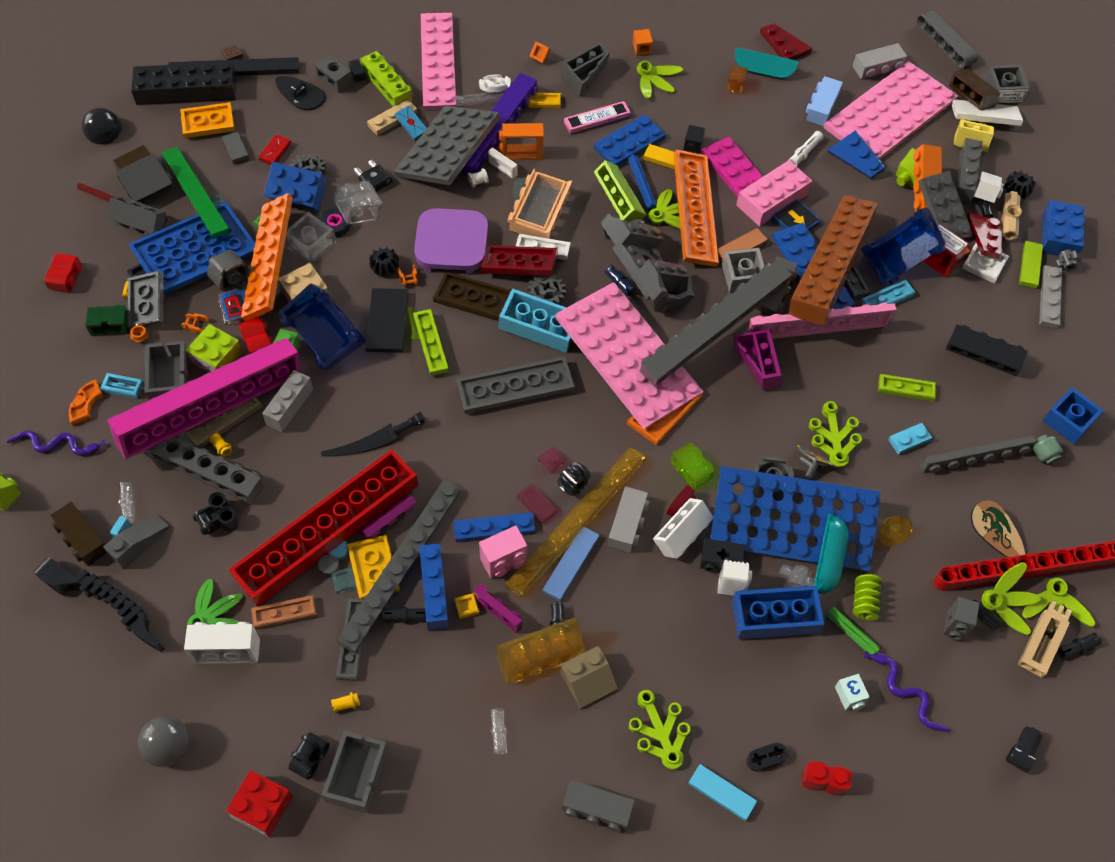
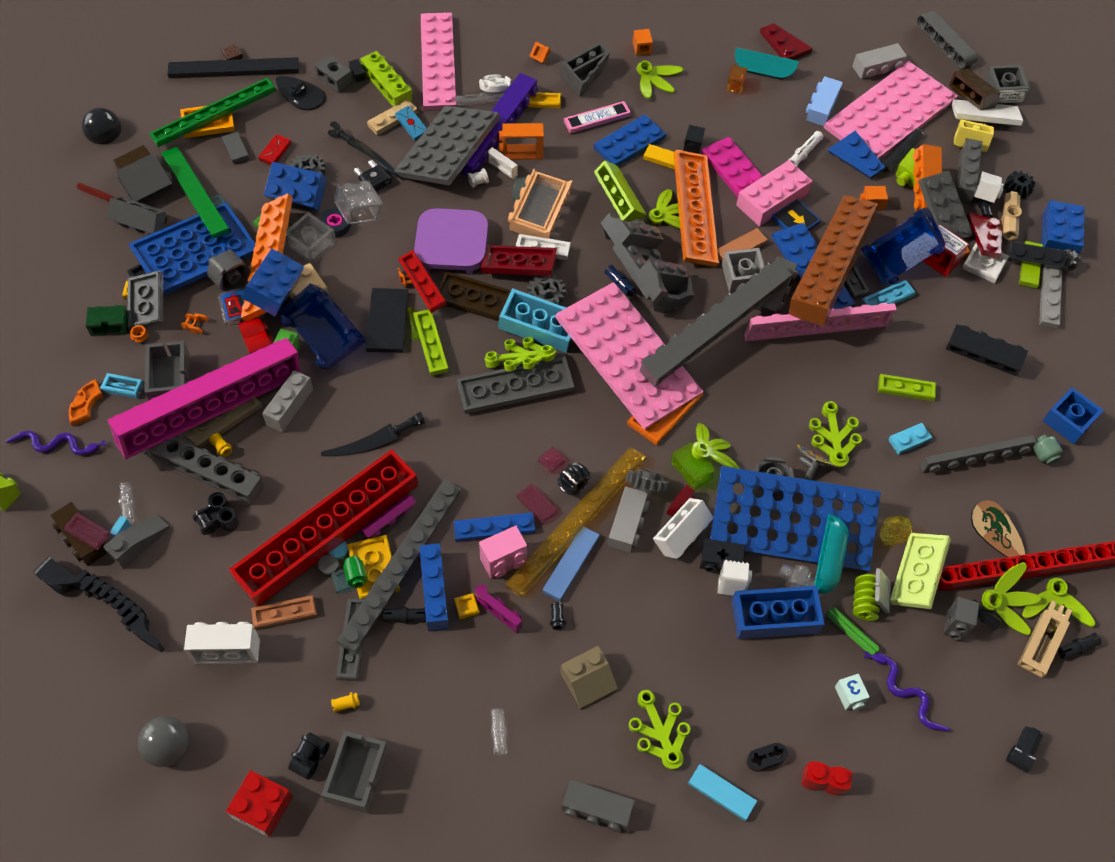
red brick [44,253,82,292] -> none
black brick [131,62,237,105] -> none
lime brick [185,324,243,373] -> none
bright green plant [187,579,243,625] -> none
black gear [369,247,399,277] -> none
clear yellow slope [496,617,585,683] -> none
blue axle [628,155,656,210] -> none
magenta wedge [733,329,781,390] -> none
none -> clear pink tile [64,513,111,550]
none -> green tile [149,77,277,147]
none -> blue brick [242,248,304,316]
none -> black sword [327,121,399,177]
none -> green brick [343,556,368,588]
none -> red tile [398,250,447,313]
none -> lime plant [484,337,556,371]
none -> dark grey gear [625,468,669,494]
none -> lime plant [692,423,740,469]
none -> orange brick [860,186,888,210]
none -> light grey piece [875,568,891,613]
none -> black axle [883,128,923,172]
none -> yellowish green tile [890,533,951,609]
none -> black plate [1008,242,1067,270]

